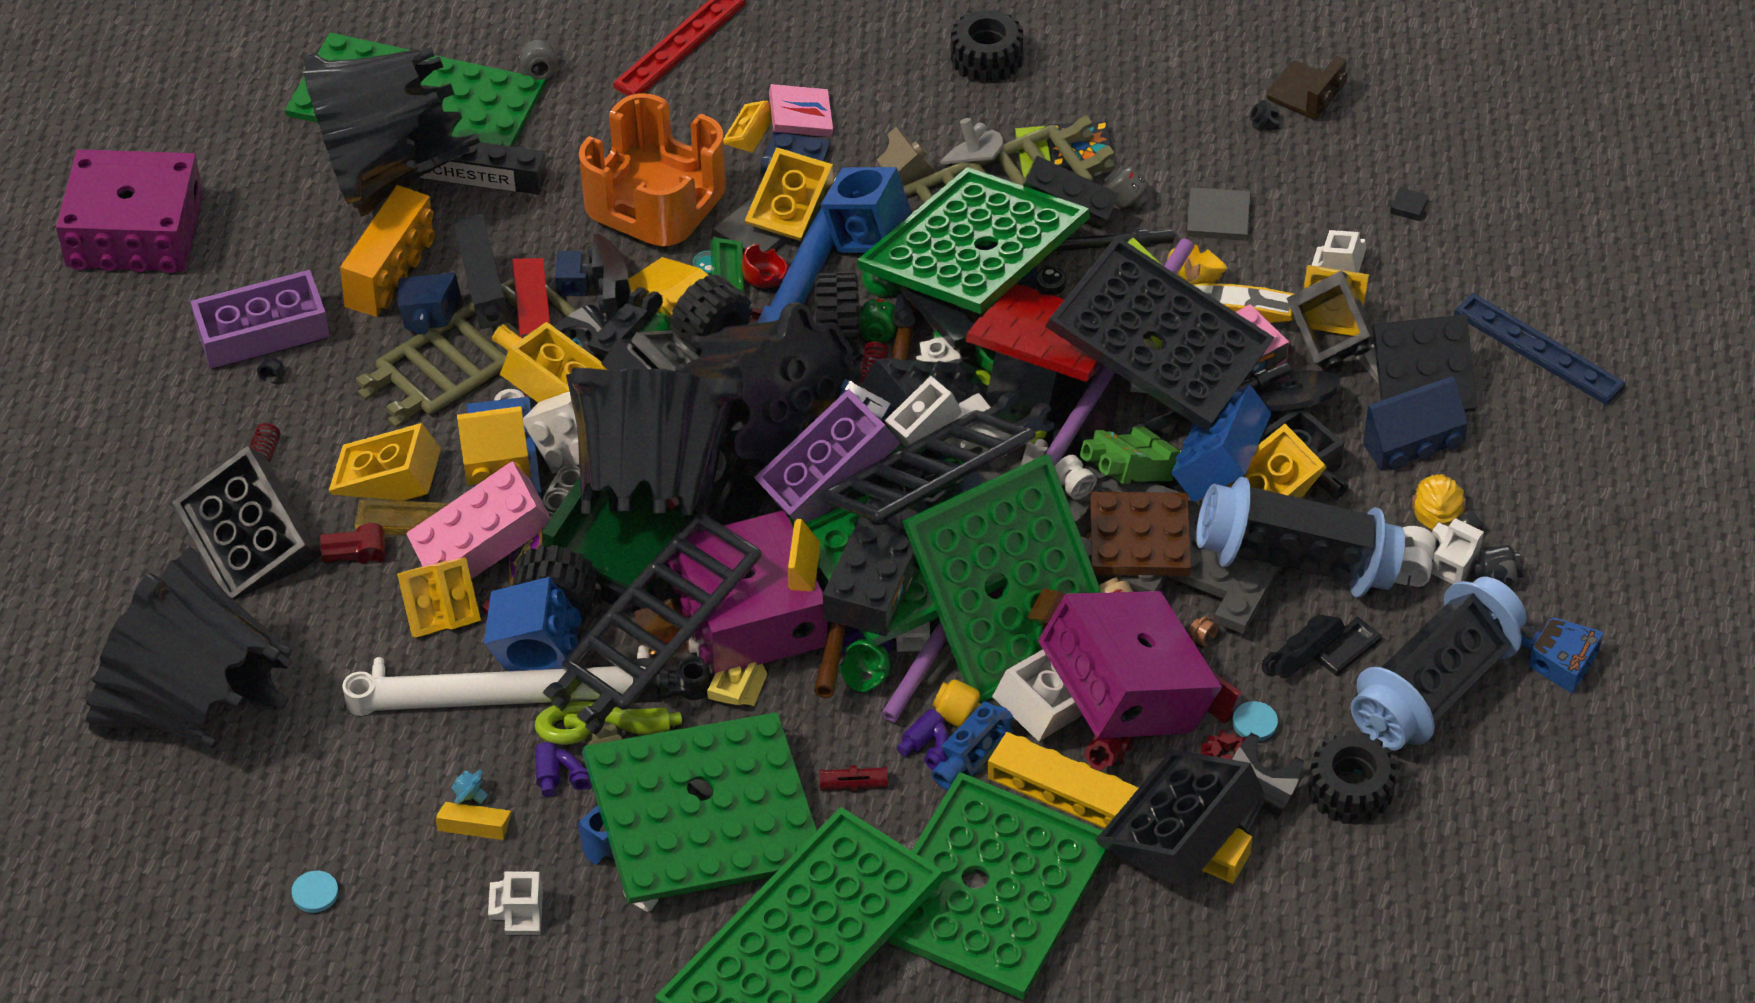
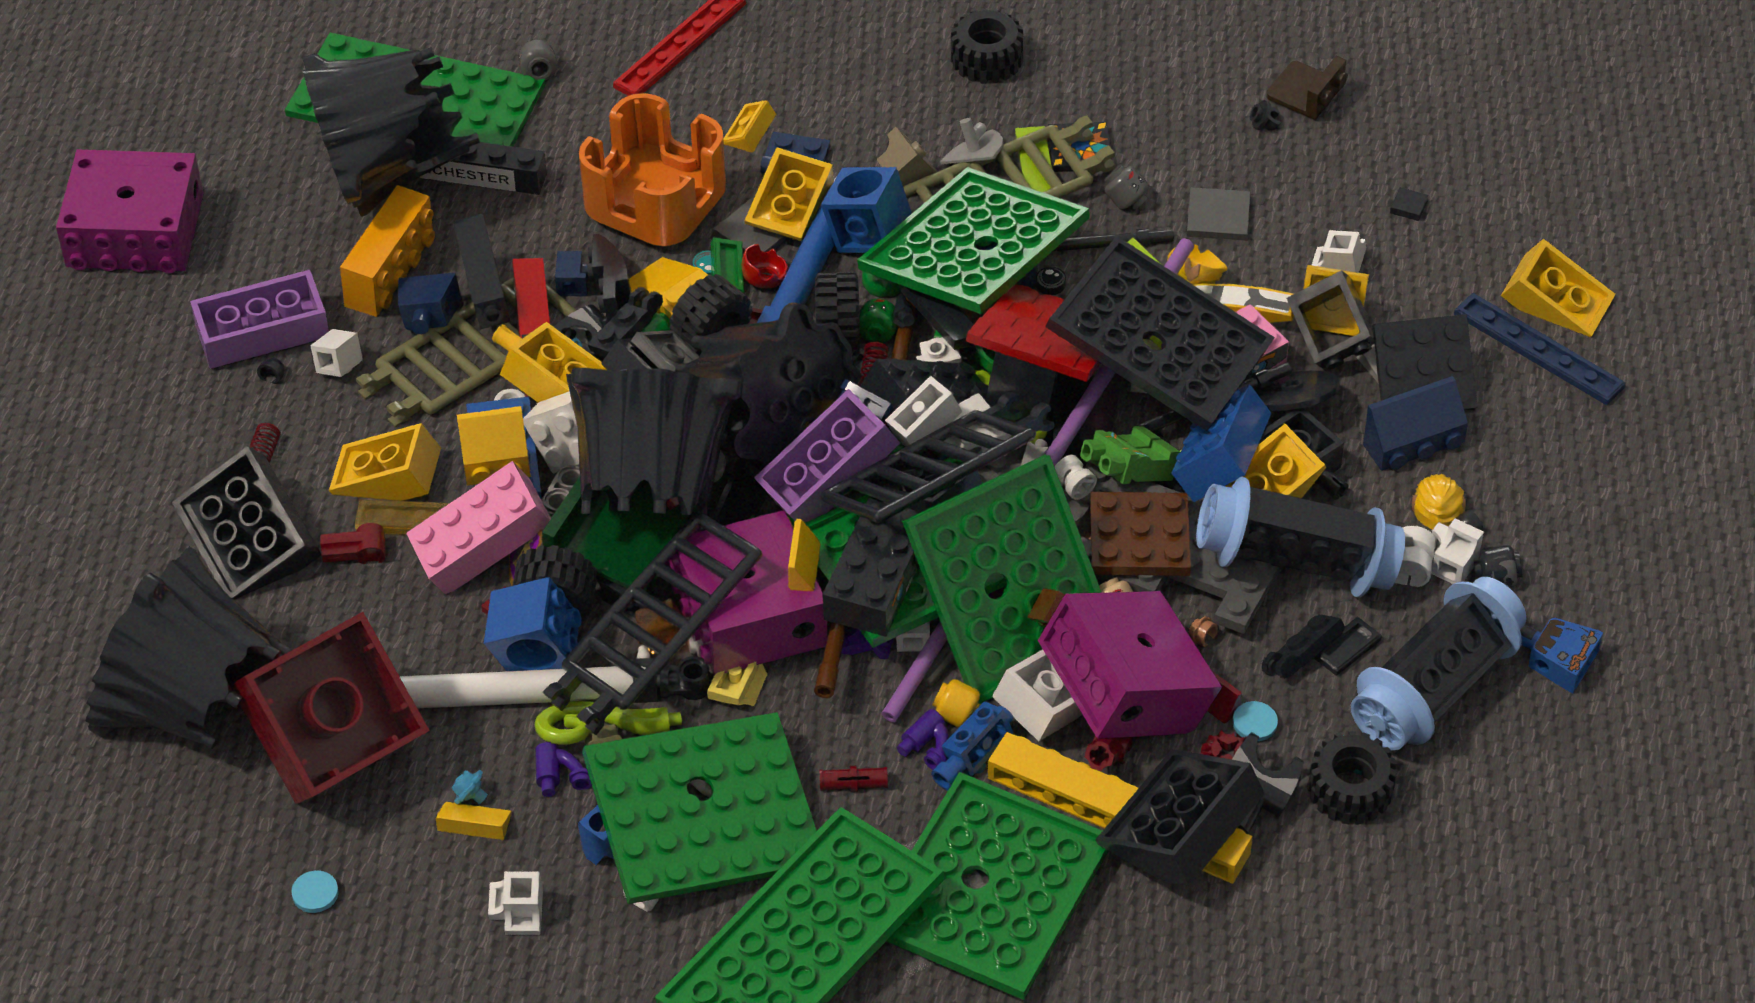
yellow slope [397,557,481,638] -> none
bright pink tile [769,84,833,137] -> none
green hair [839,638,891,693] -> none
black brick [1022,155,1119,228] -> none
none -> dark red brick [230,612,430,804]
none -> white brick [310,329,363,377]
none -> yellow slope [1501,239,1615,337]

